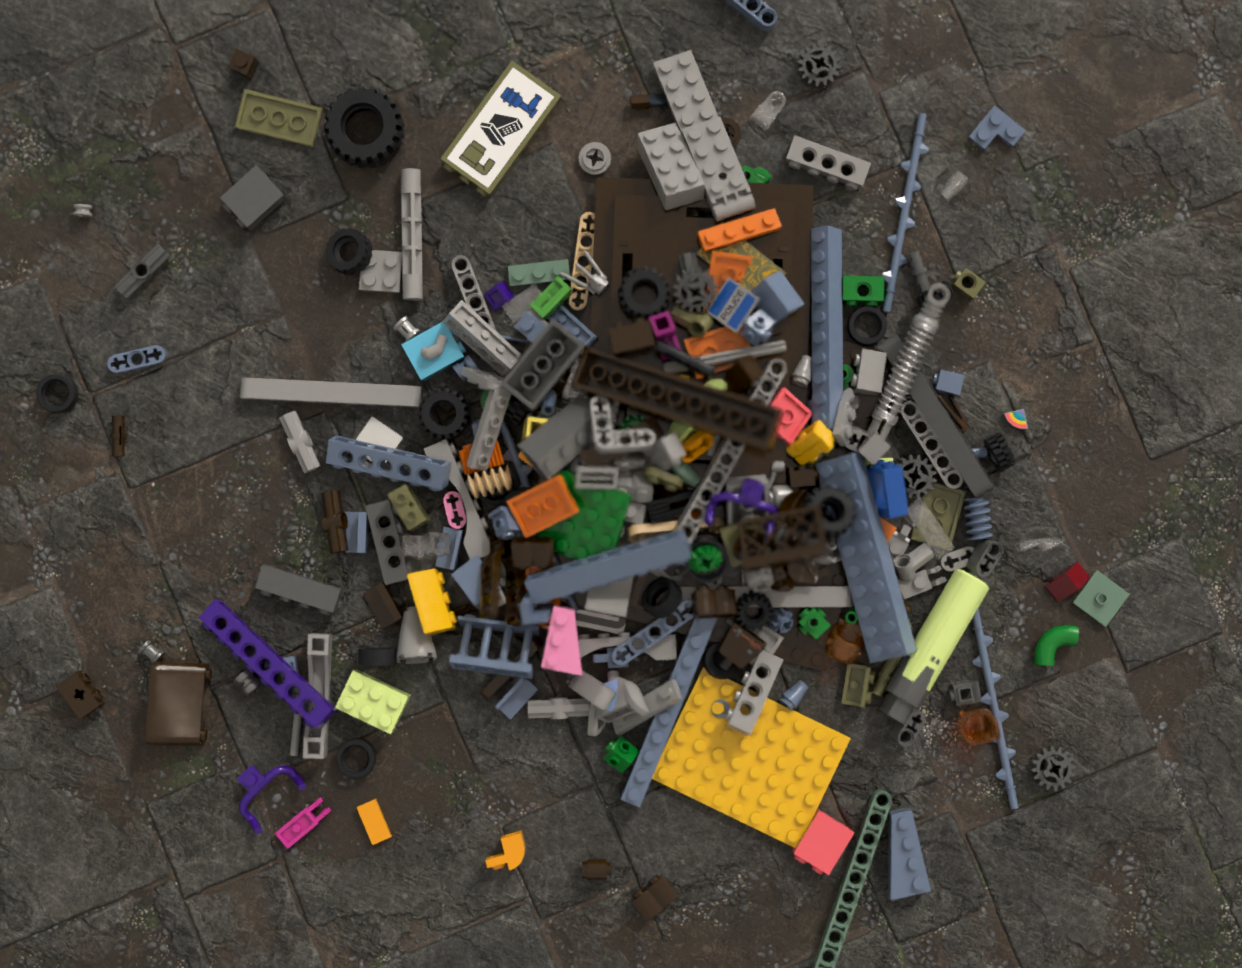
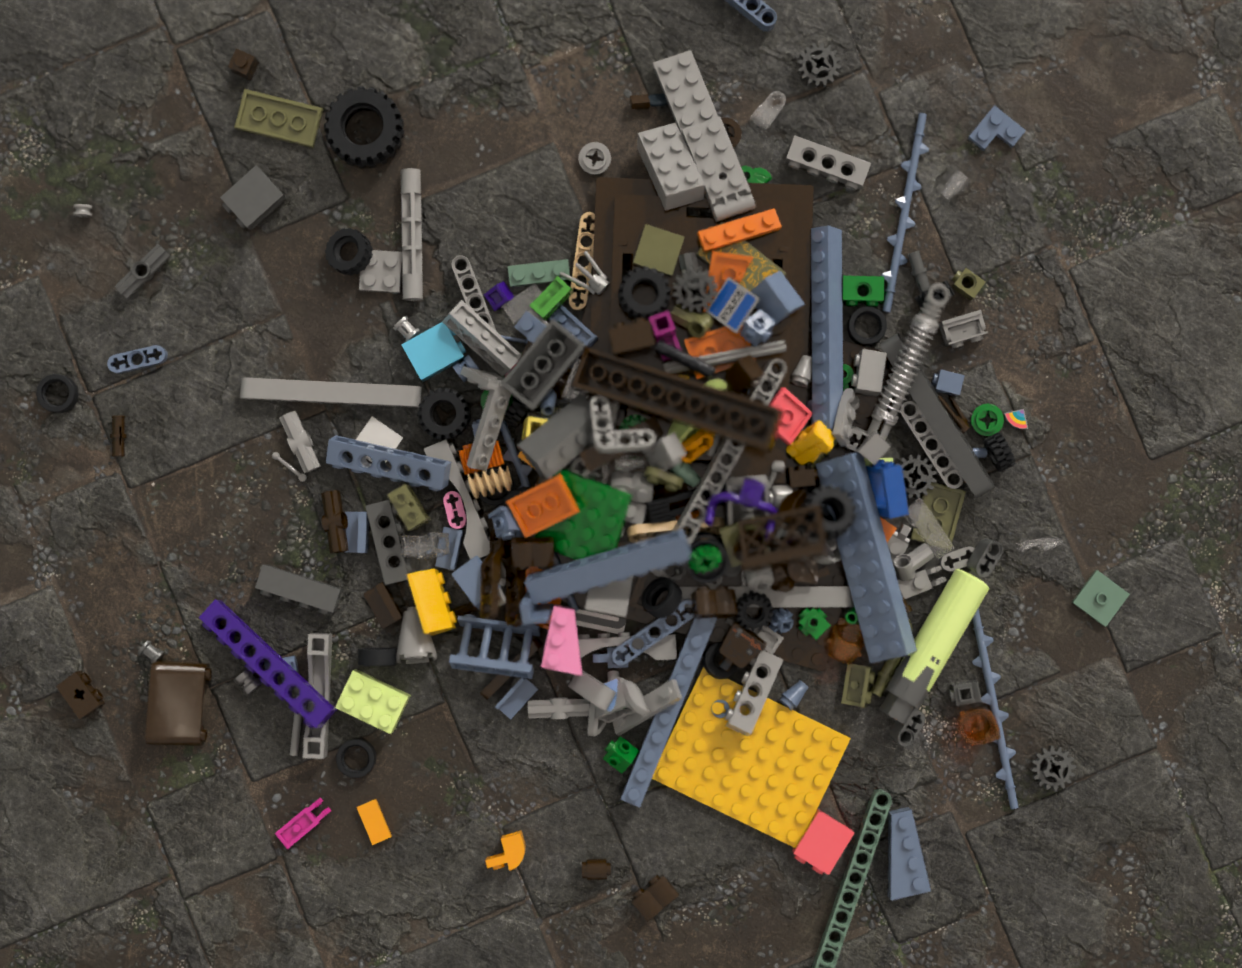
dark purple piece [237,765,306,834] -> none
light grey arm [421,334,448,360] -> none
brick [441,61,562,198] -> none
light grey tile [574,466,618,489] -> none
sand blue piece [963,497,993,540] -> none
green cylinder [1033,625,1079,666] -> none
dark red slope [1045,561,1090,602] -> none
none -> light grey hinge [272,452,307,482]
none -> olive tile [633,224,685,277]
none -> light grey hinge [939,310,988,349]
none -> green gear [970,404,1004,436]

